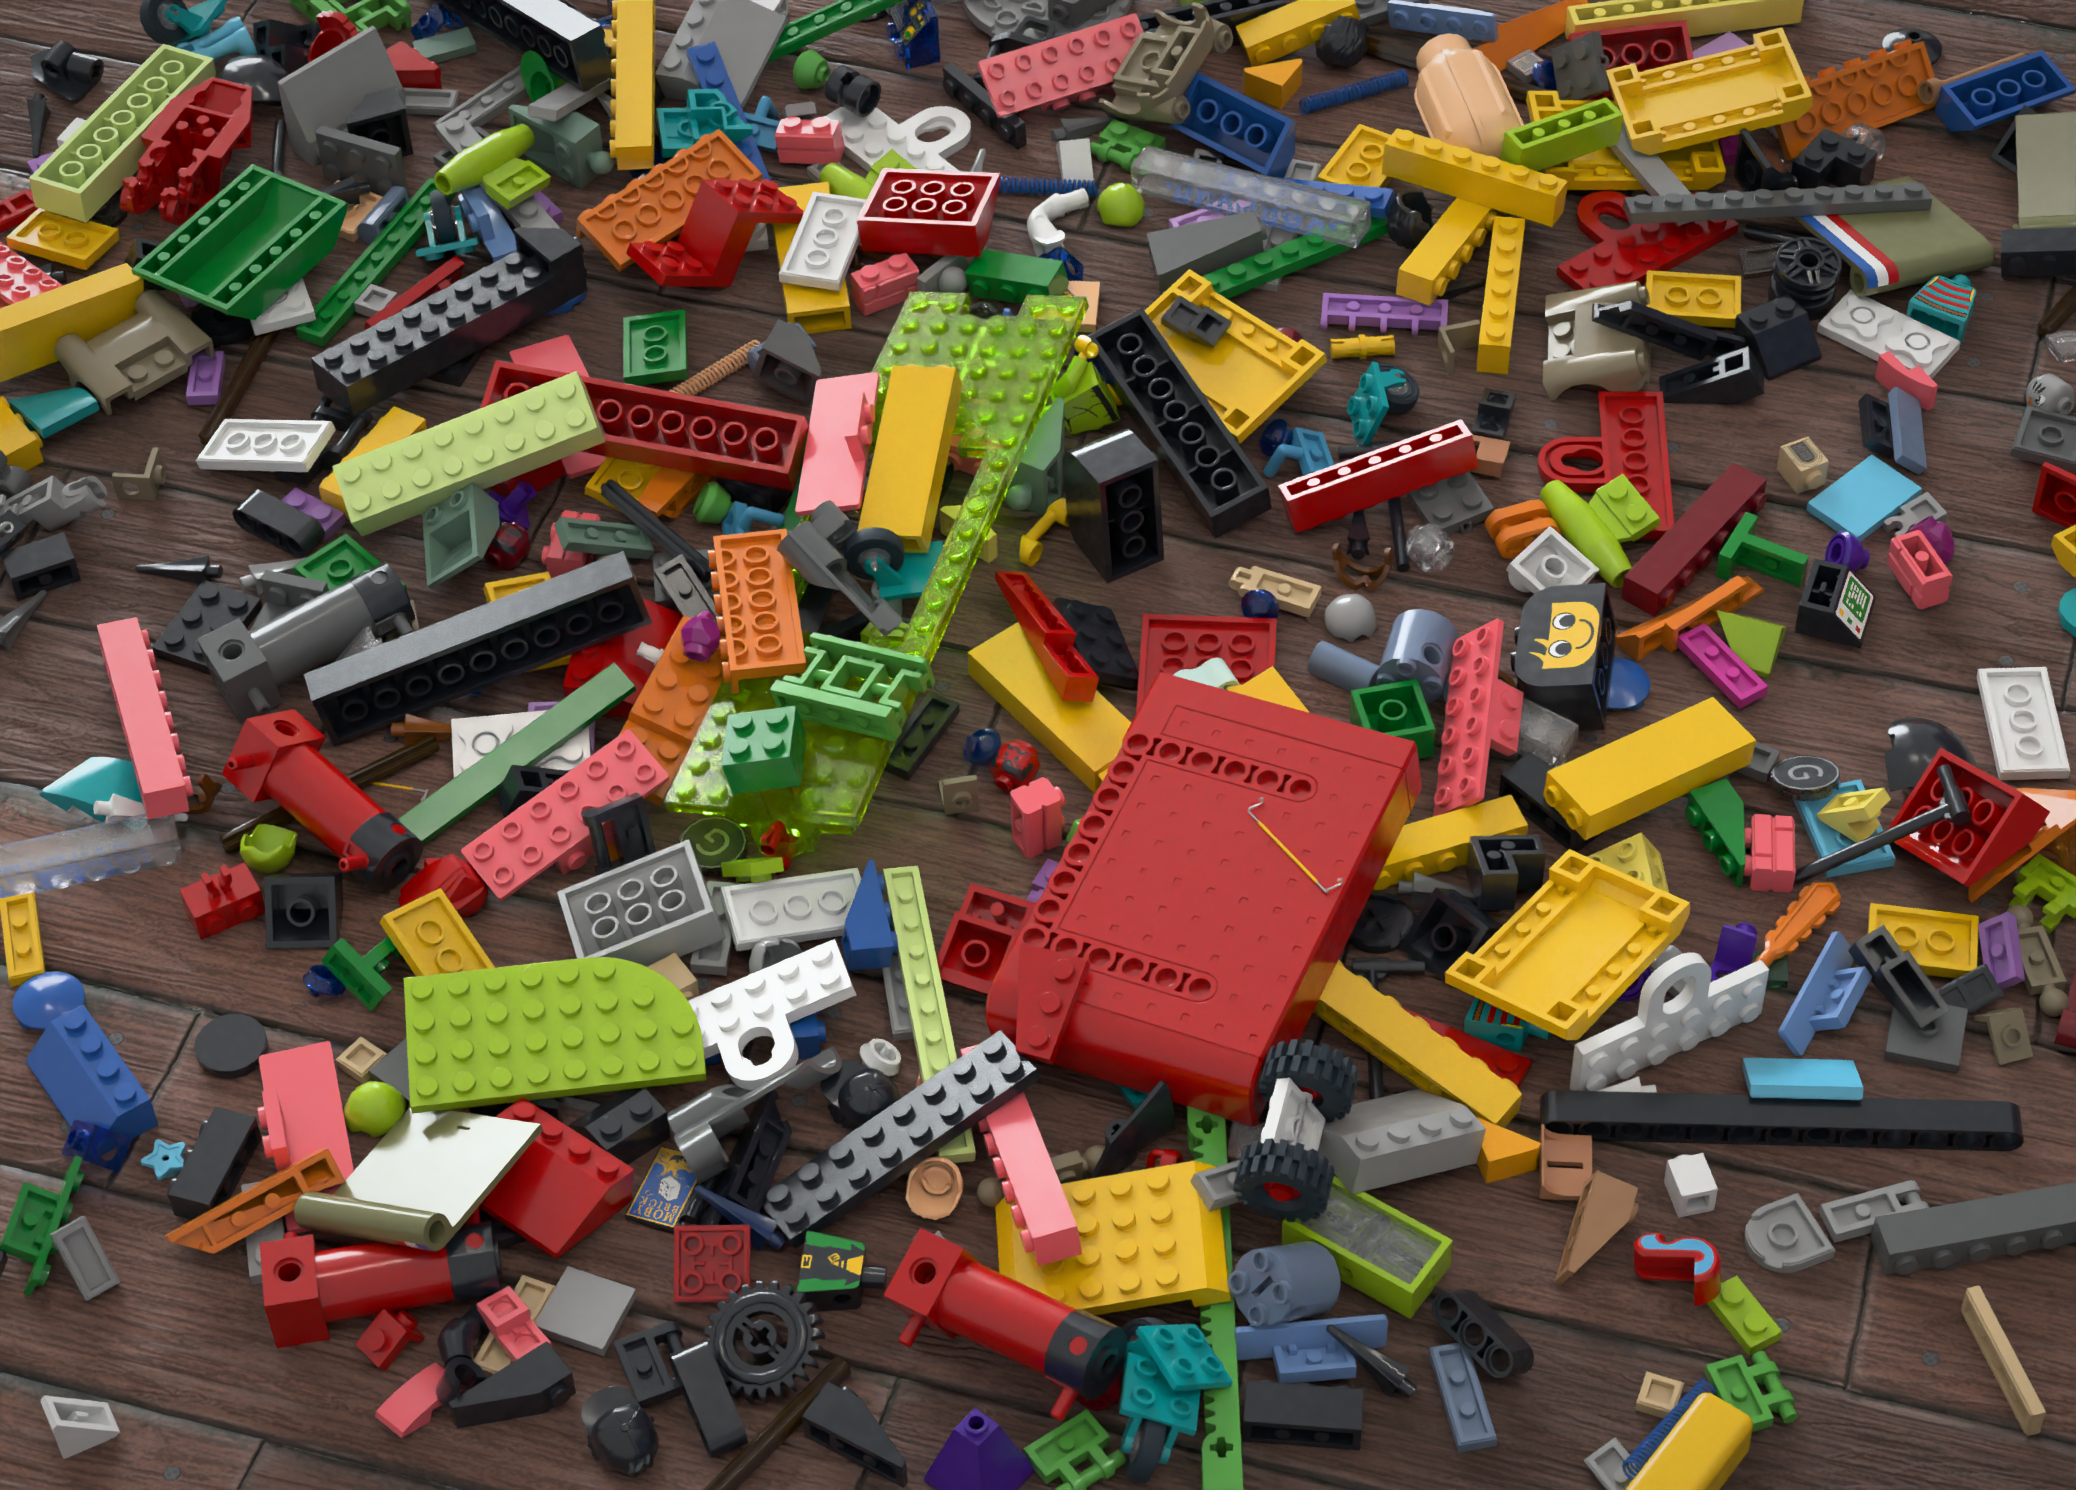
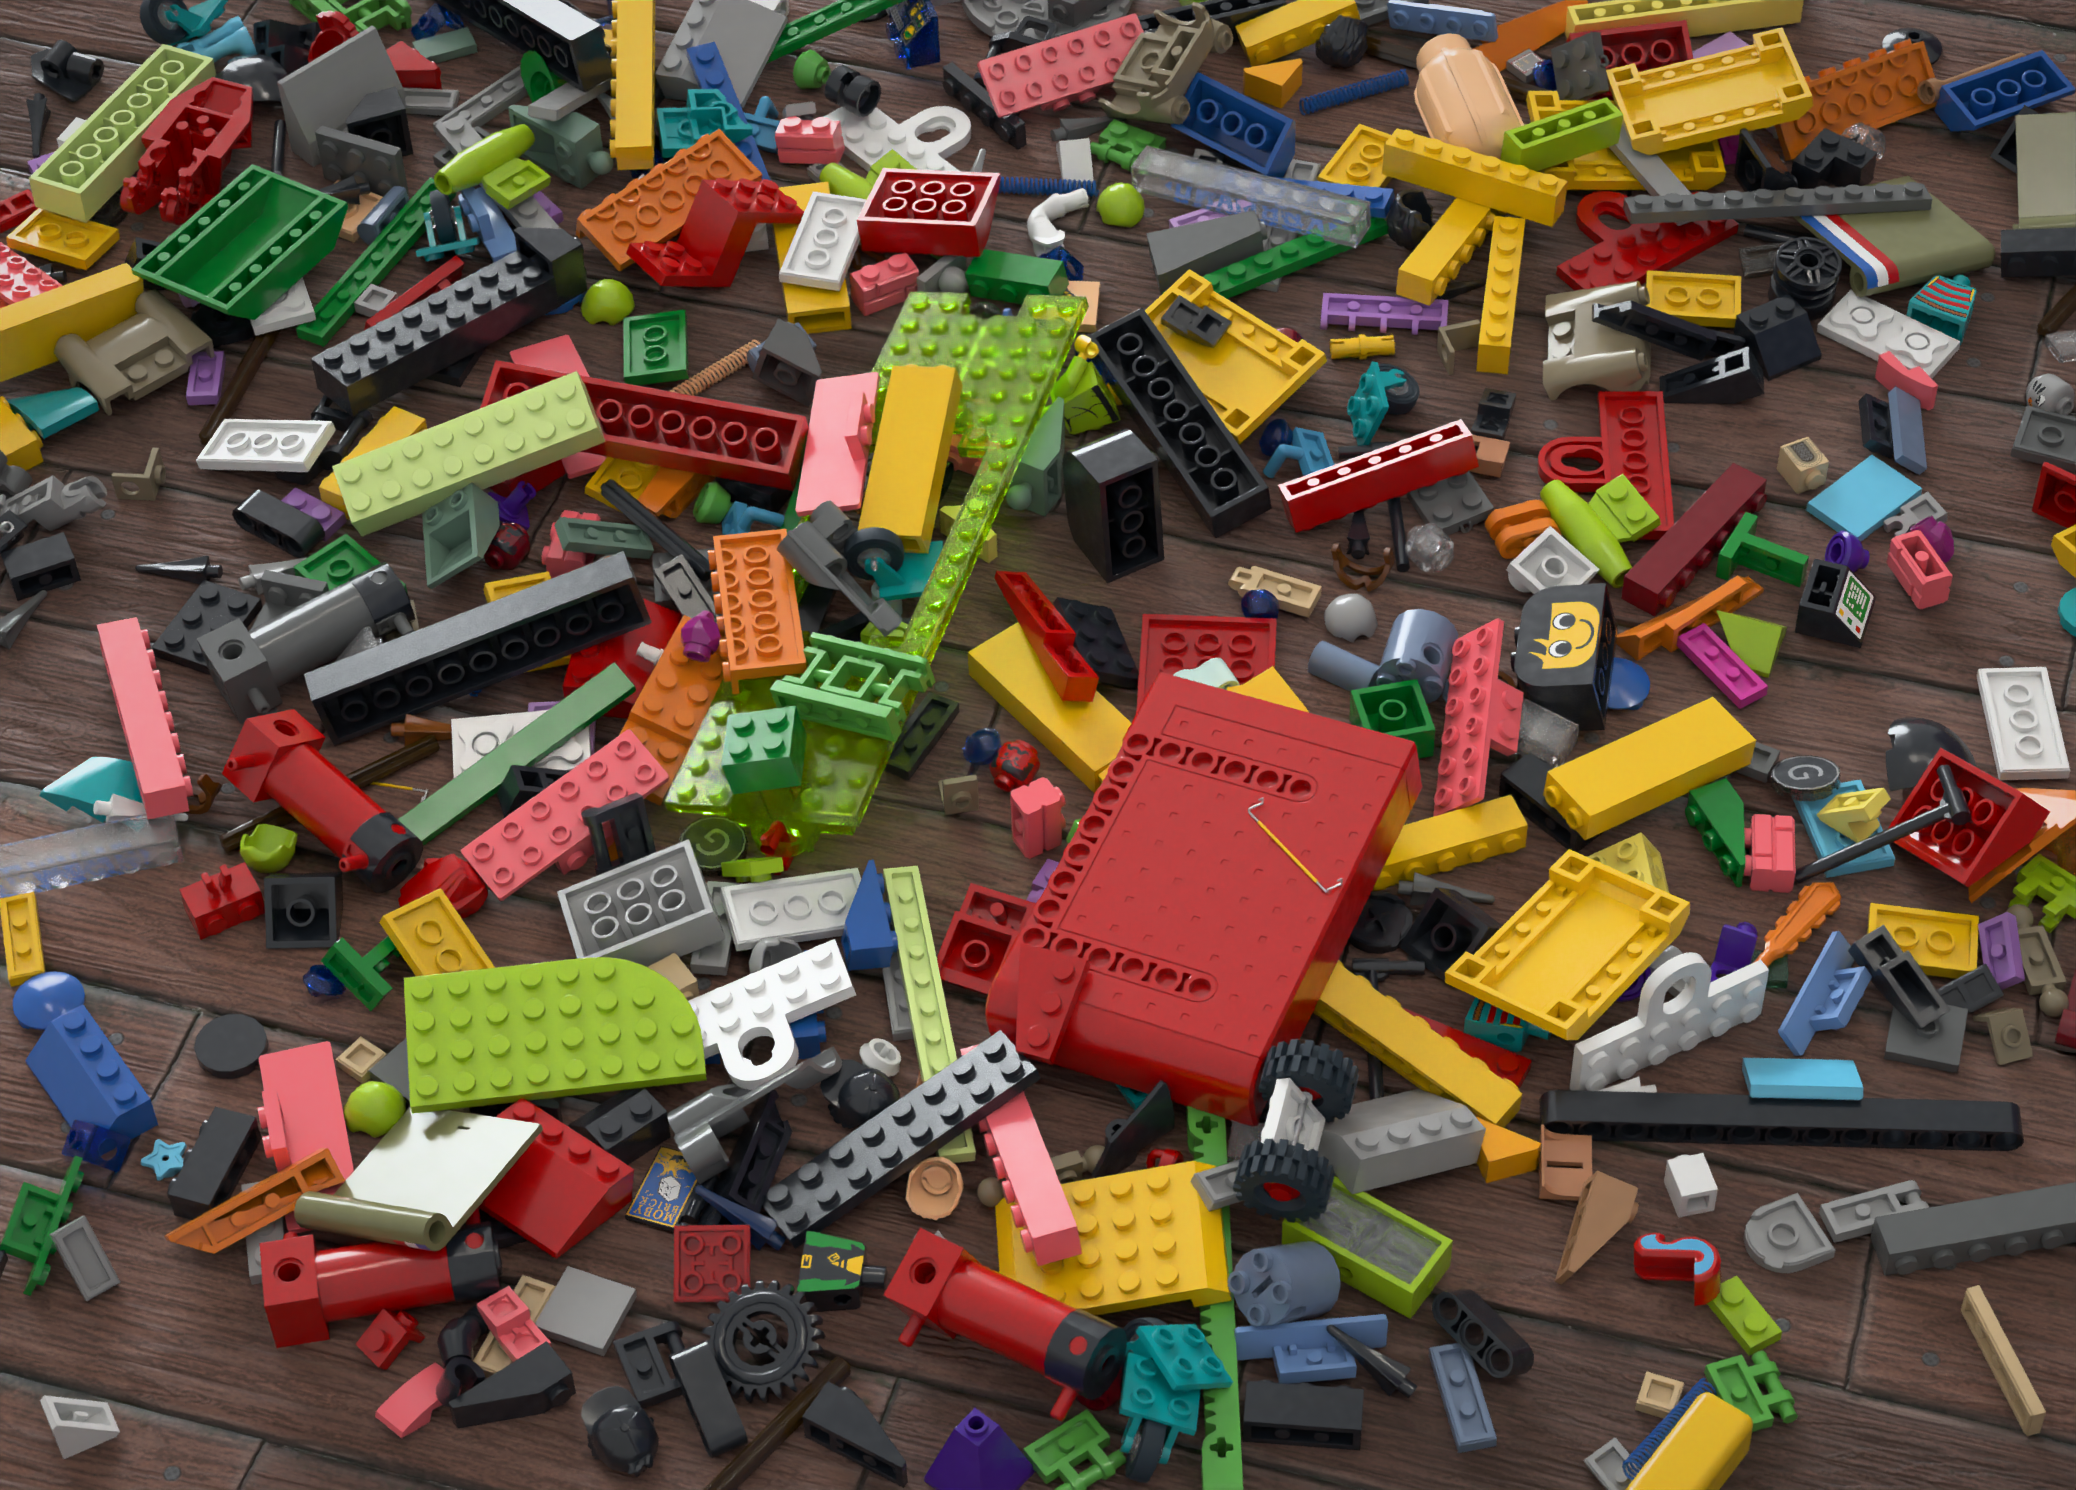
yellow bar [1019,498,1069,567] -> none
black brick [1466,835,1546,912] -> none
none -> lime hair [581,279,635,325]

